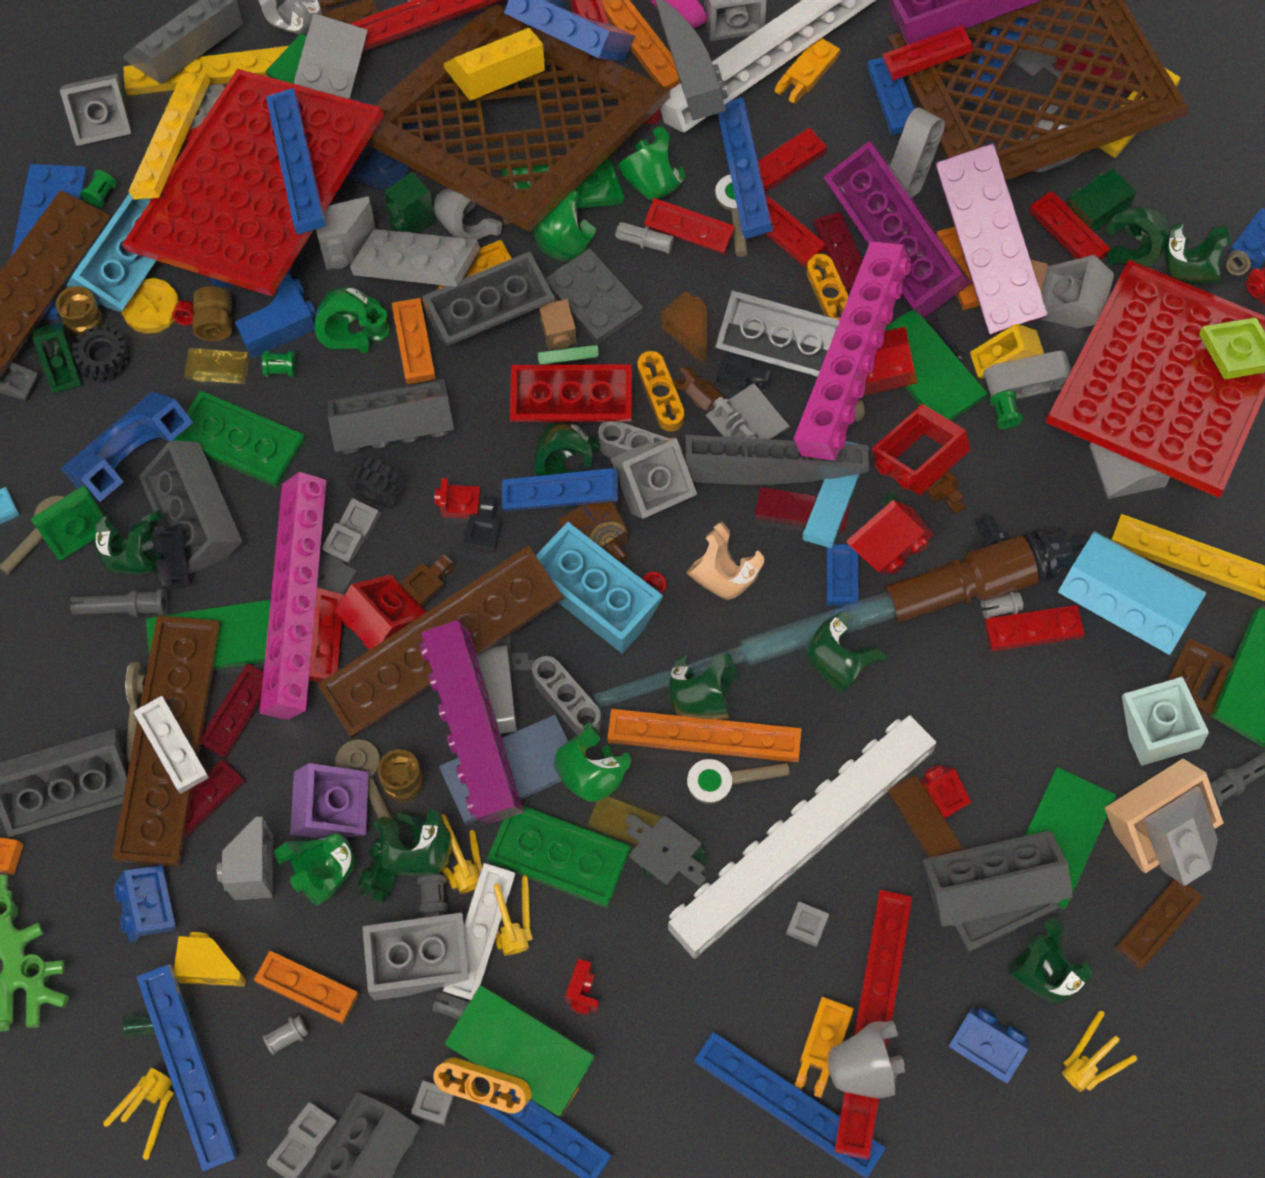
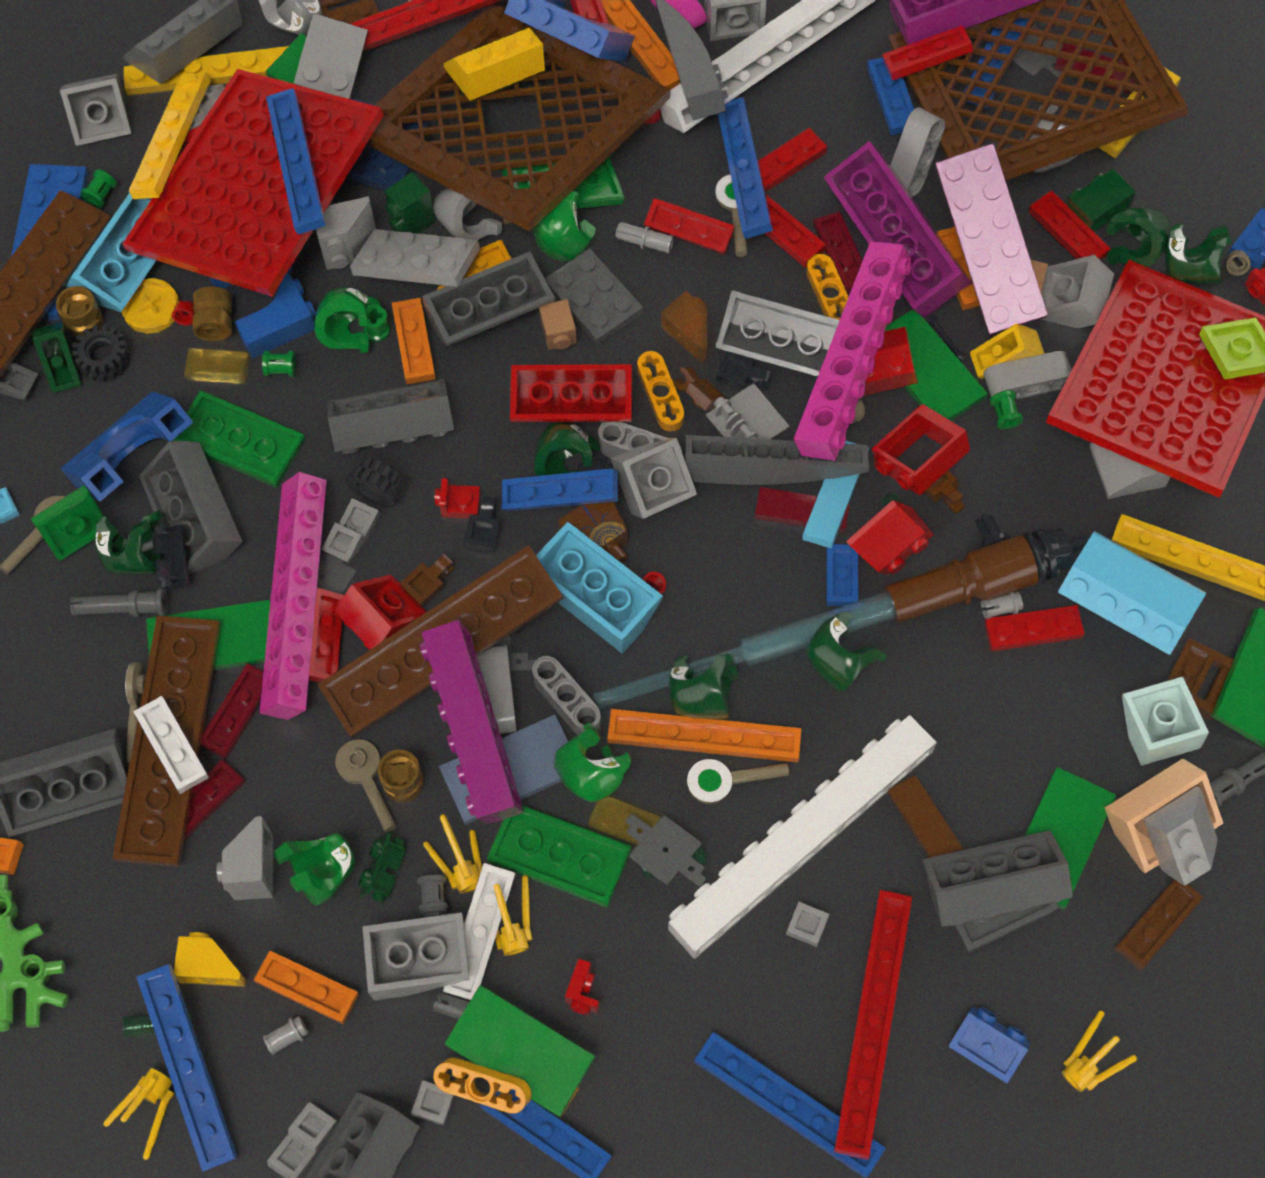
blue bracket [114,865,176,943] -> none
medium lavender slope [290,763,369,839] -> none
dark green piece [374,809,452,877] -> none
tile [537,345,599,364] -> none
green piece [617,126,686,201] -> none
light nougat piece [686,521,764,600] -> none
light orange hinge [774,38,840,104] -> none
light orange hinge [794,997,854,1098] -> none
light grey piece [828,1021,905,1099] -> none
red bracket [919,765,972,818] -> none
dark green piece [1008,917,1093,1005] -> none

